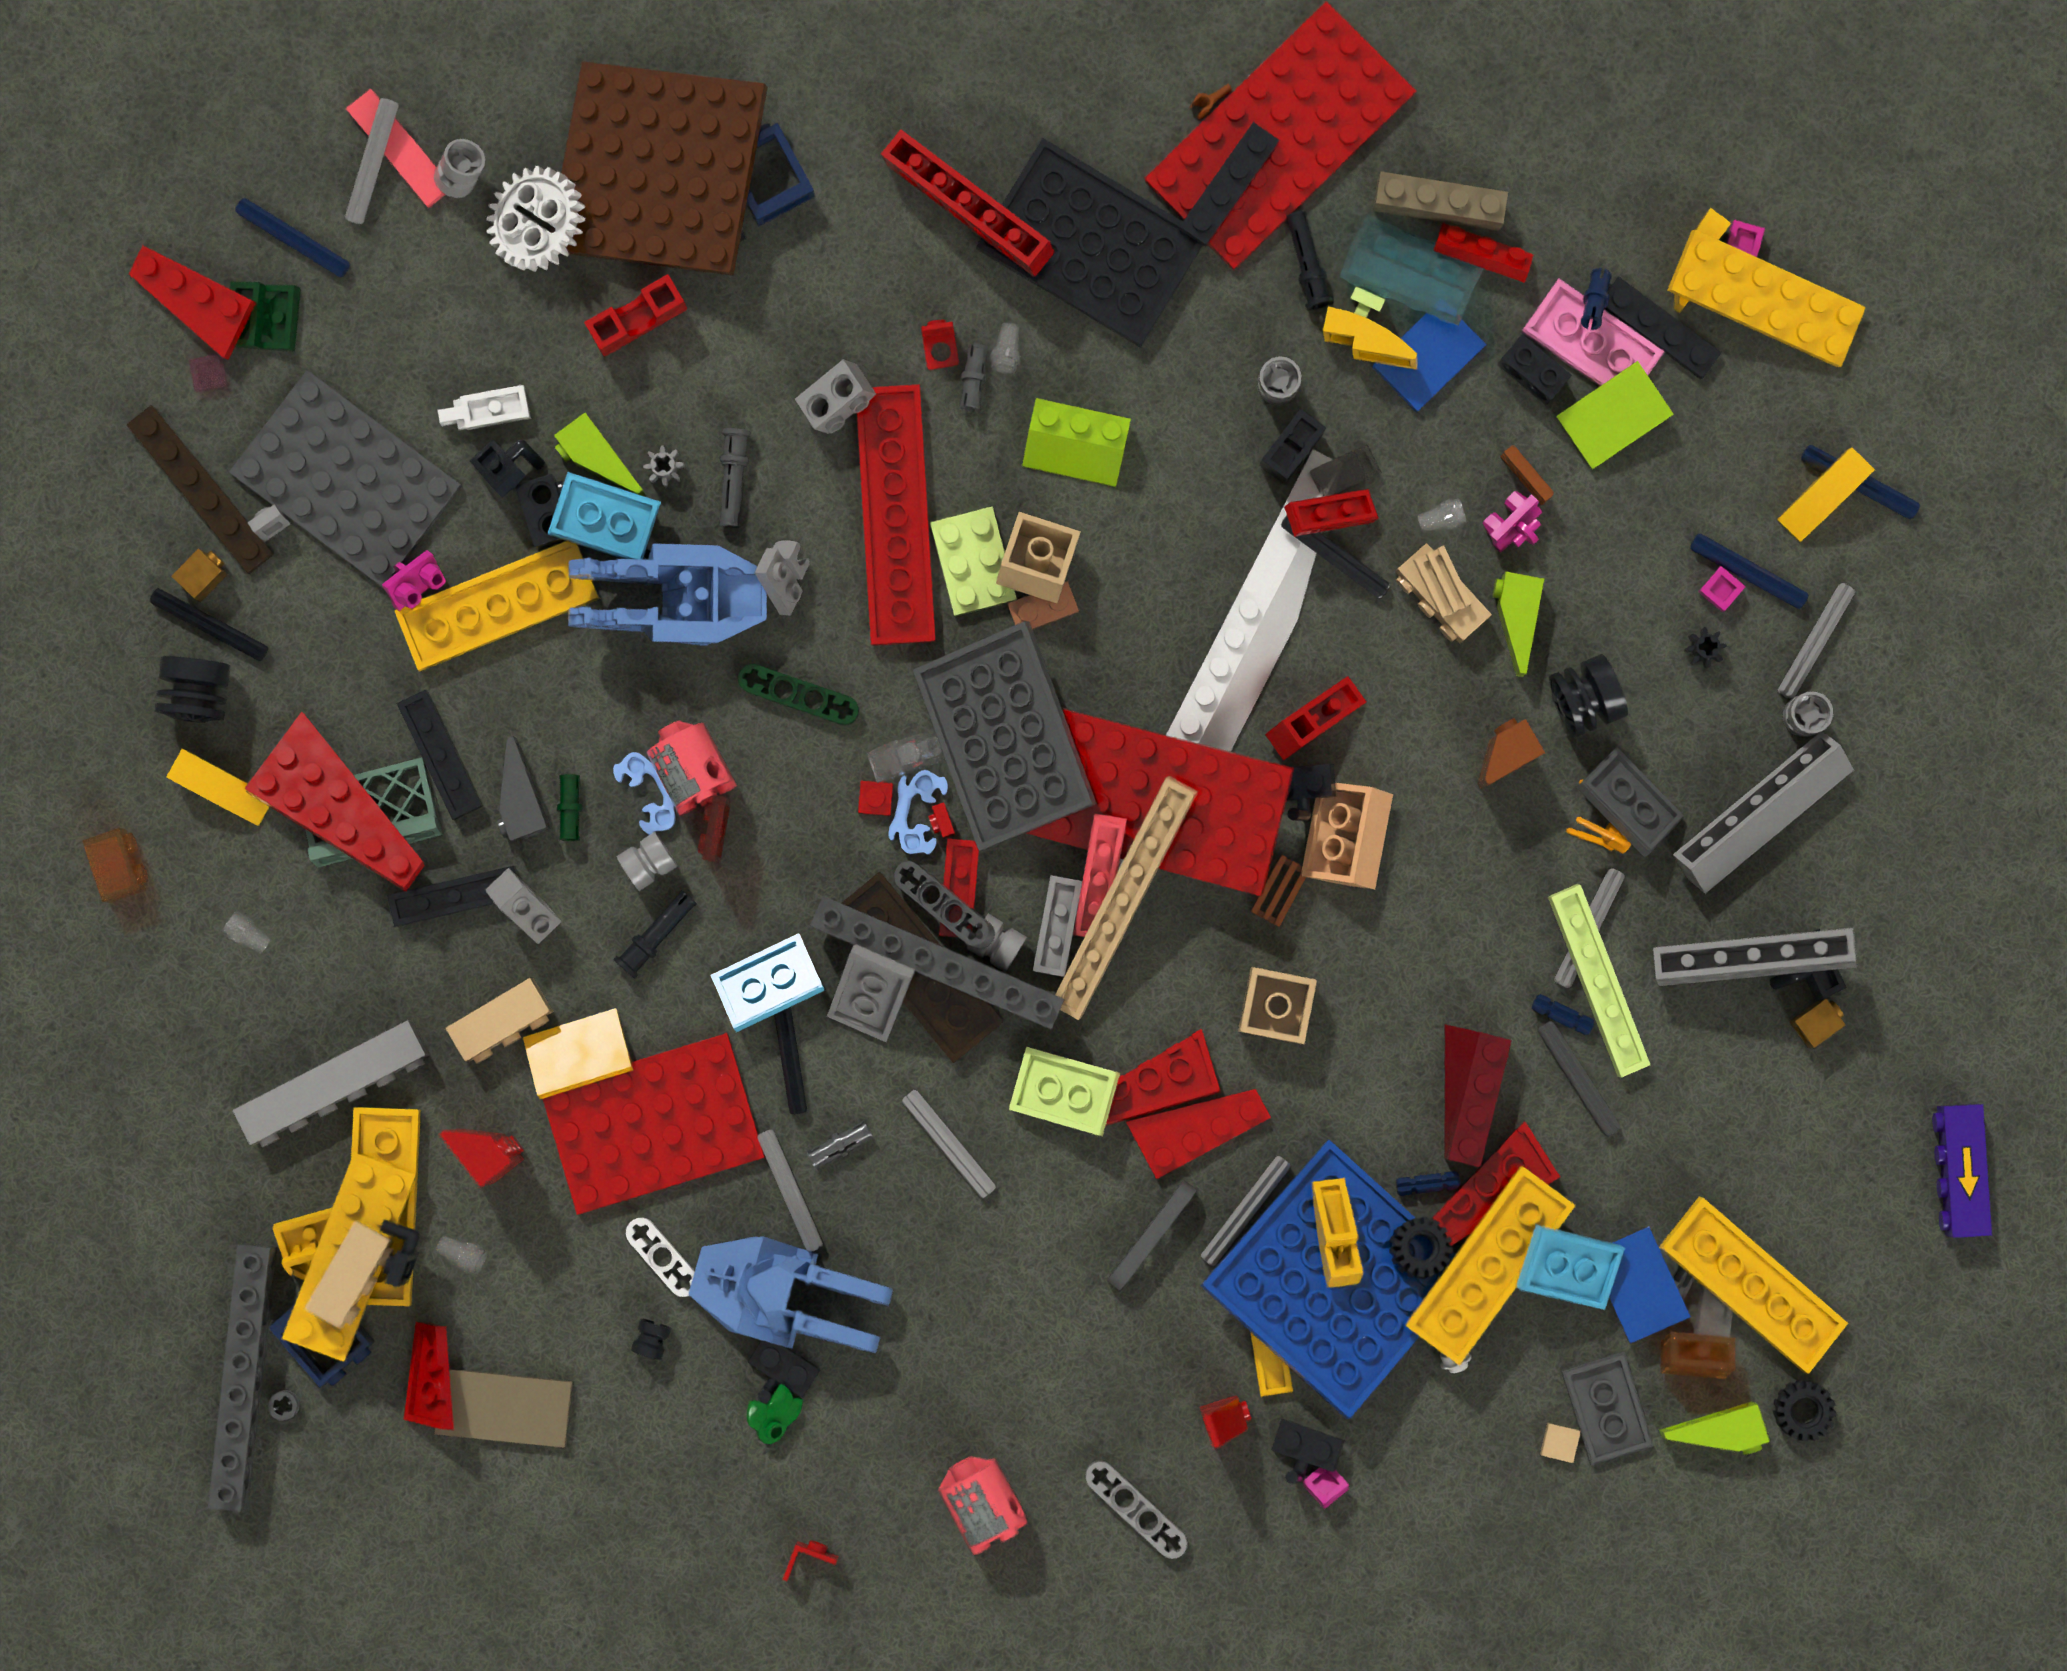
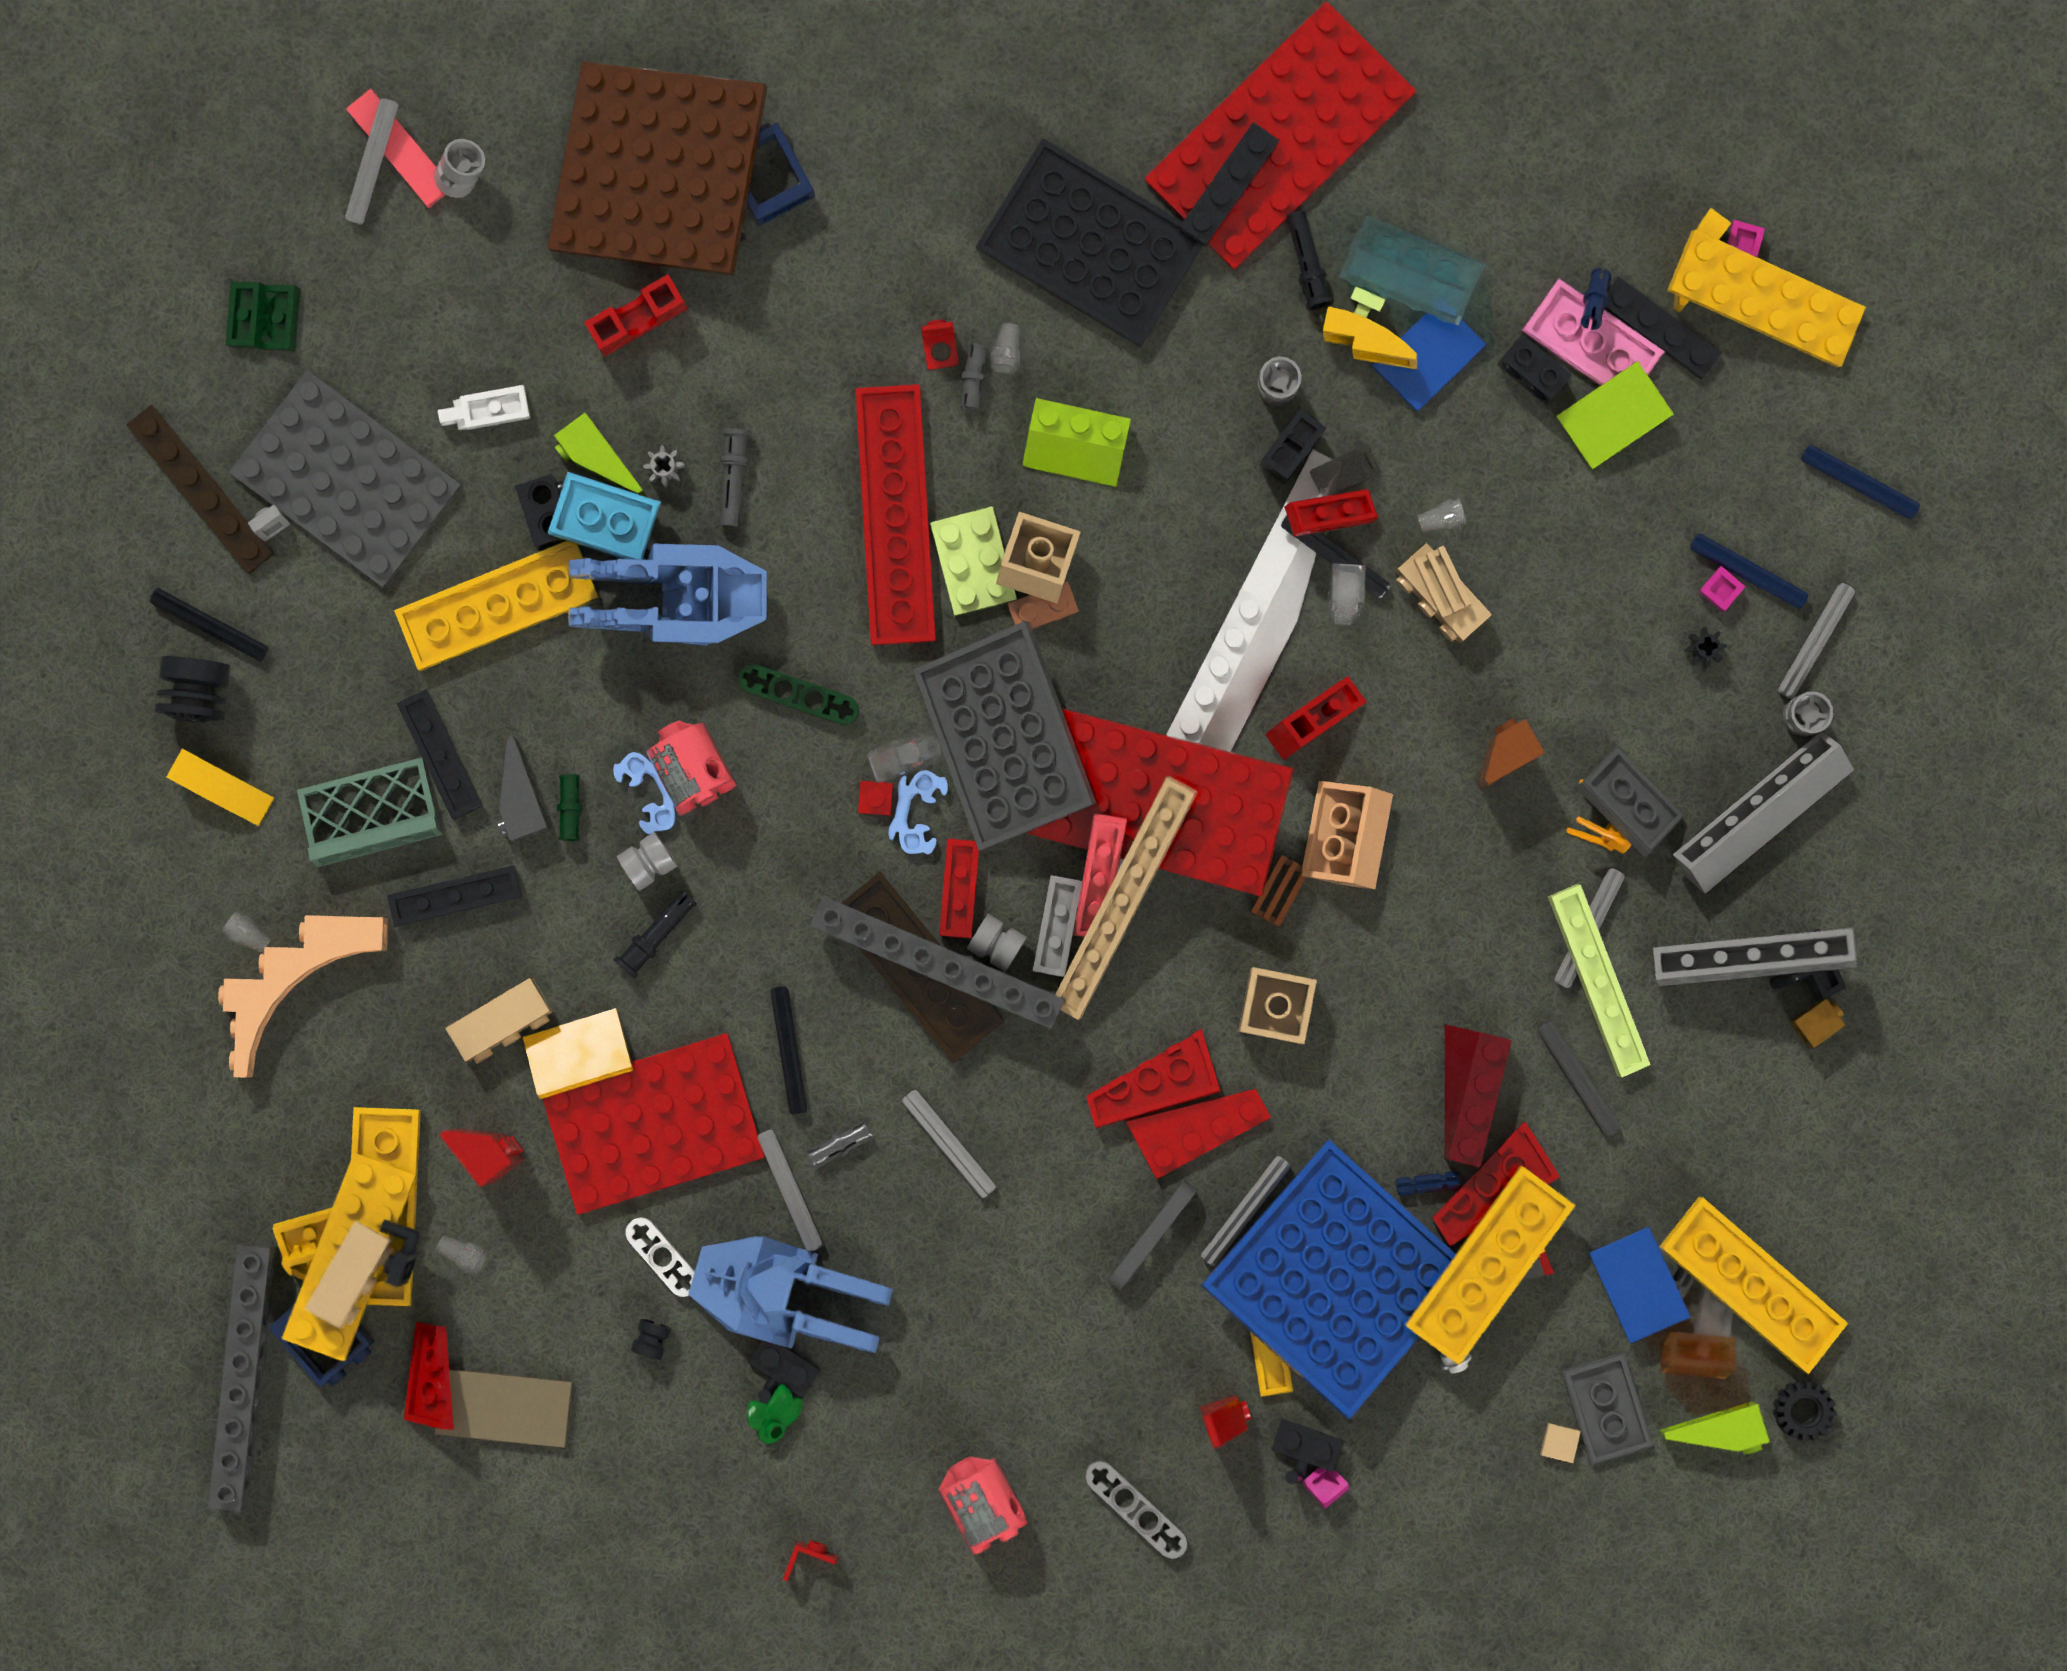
clear orange brick [82,828,148,903] -> none
red wing [129,245,256,360] -> none
pearl gold brick [171,548,228,602] -> none
clear pink tile [189,354,228,392] -> none
light grey brick [233,1020,430,1148] -> none
dark blue axle [235,198,350,277] -> none
red wing [244,712,425,891] -> none
dark grey bush [268,1390,300,1421] -> none
dark pink hips [382,550,446,611] -> none
black plate [470,439,545,498] -> none
light grey brick [485,868,562,944] -> none
white gear [486,166,585,272] -> none
clear red plate [698,795,731,865] -> none
tile [711,934,825,1032] -> none
light grey plate [755,540,810,615] -> none
light grey brick [795,359,877,434] -> none
light grey plate [827,944,915,1042] -> none
red brick [881,129,1055,277] -> none
dark grey beam [894,861,995,949] -> none
red plate [928,802,955,839] -> none
yellowish green plate [1009,1047,1120,1136] -> none
dark orange hand [1189,84,1232,119] -> none
black plate [1286,764,1336,822] -> none
yellow slope [1312,1178,1363,1288] -> none
dark tan brick [1372,172,1508,231] -> none
black tyre [1389,1217,1453,1279] -> none
red plate [1433,223,1534,283] -> none
dark pink hips [1483,491,1542,553] -> none
lime slope [1493,572,1544,677] -> none
dark orange tile [1500,445,1554,506] -> none
medium azure tile [1516,1225,1625,1310] -> none
dark blue axle [1532,994,1594,1035] -> none
black wheel [1549,654,1628,738] -> none
yellow slope [1777,447,1875,542] -> none
dark purple brick [1932,1104,1992,1238] -> none
none -> light nougat arch [218,915,388,1078]
none -> clear slope [1326,564,1366,625]

